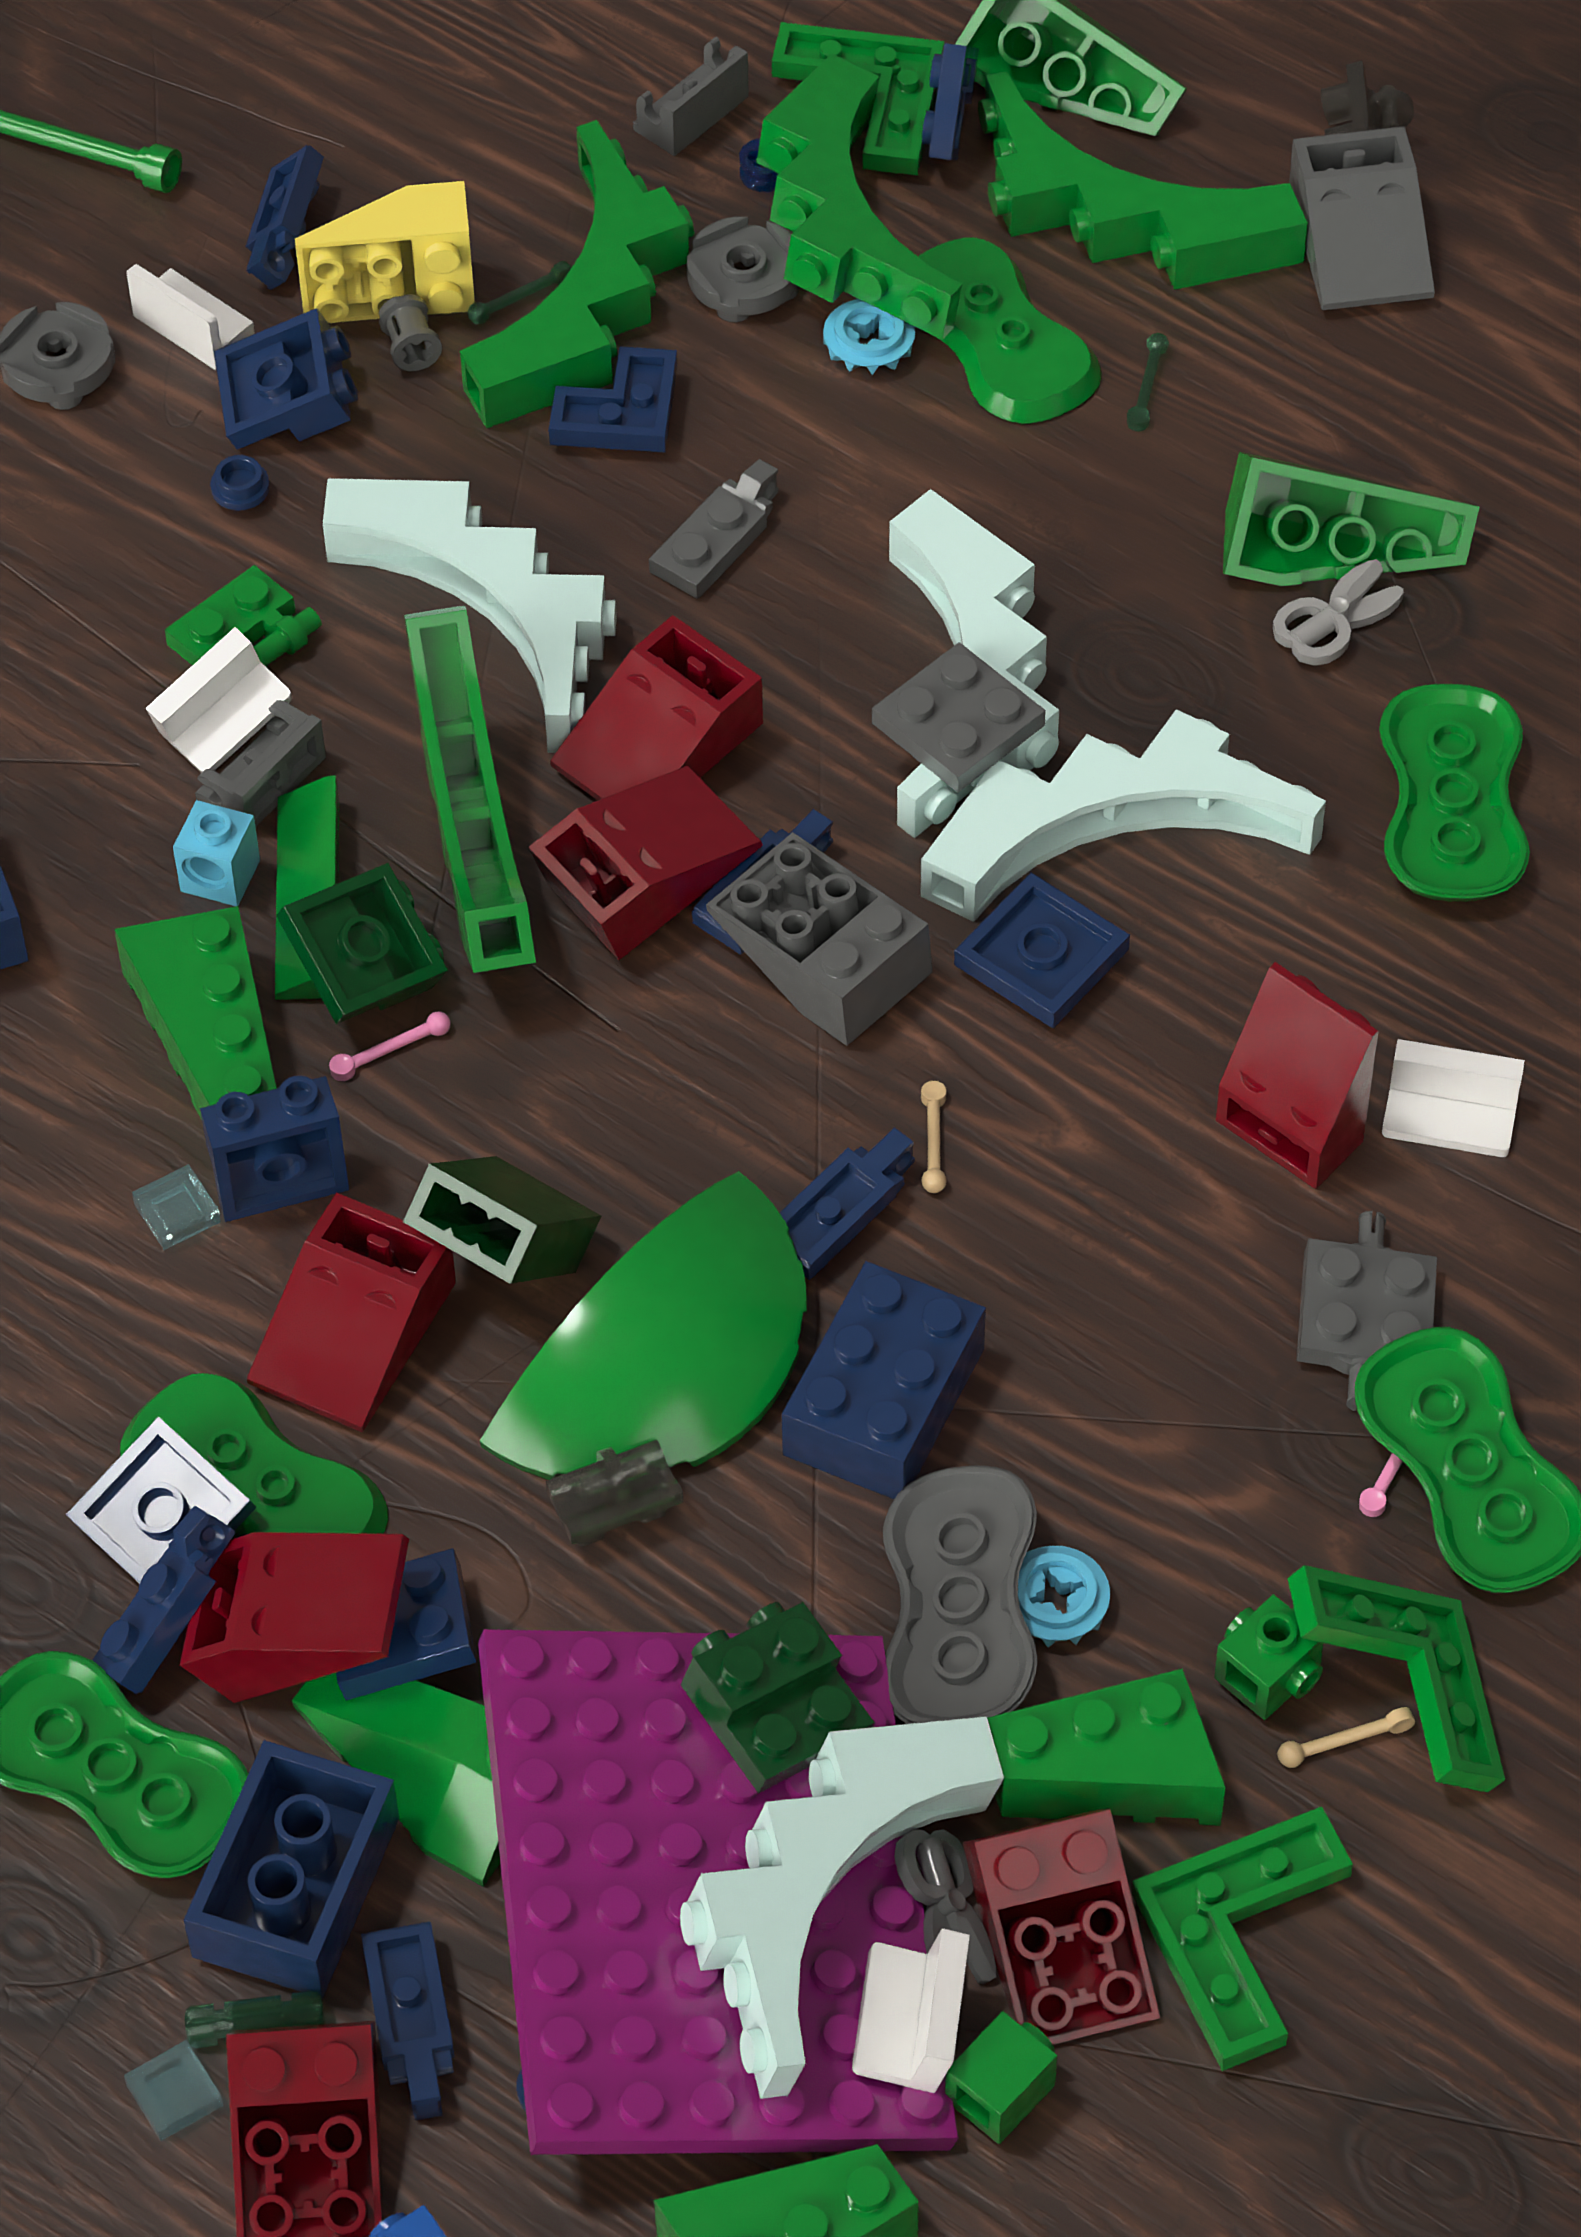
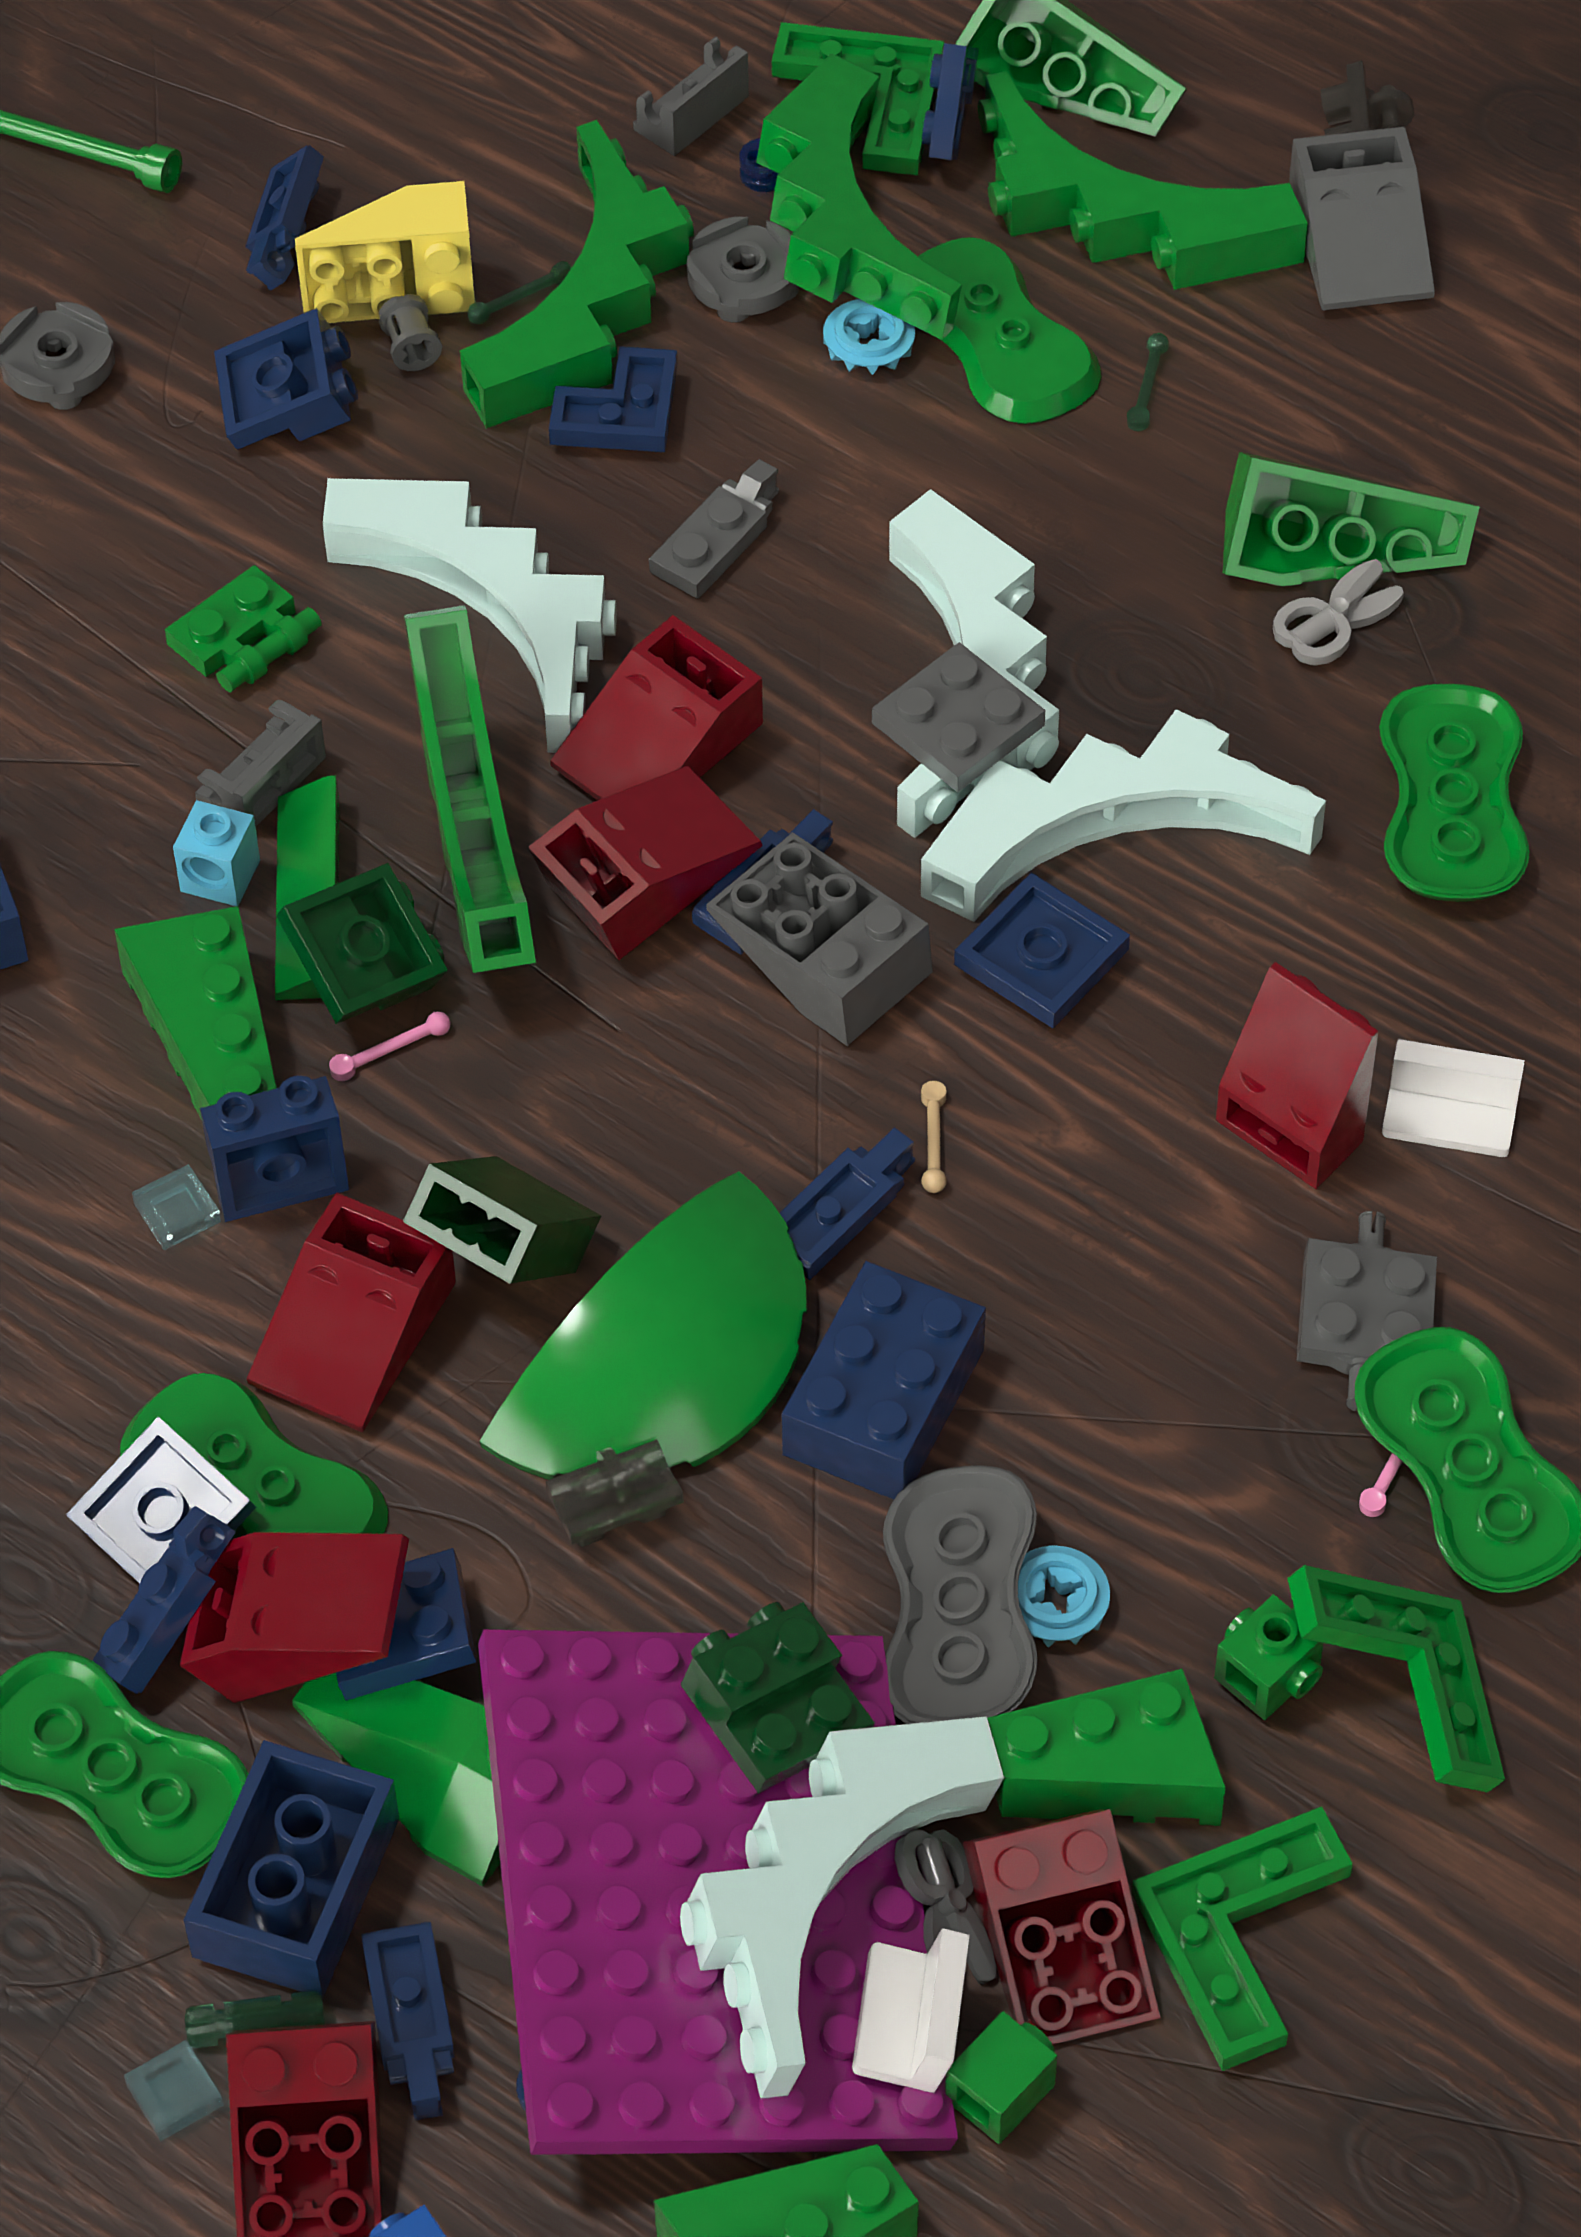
white panel [127,264,255,370] -> none
white panel [146,627,292,773] -> none
dark blue plate [210,455,270,510] -> none
tan hinge [1277,1707,1415,1768] -> none

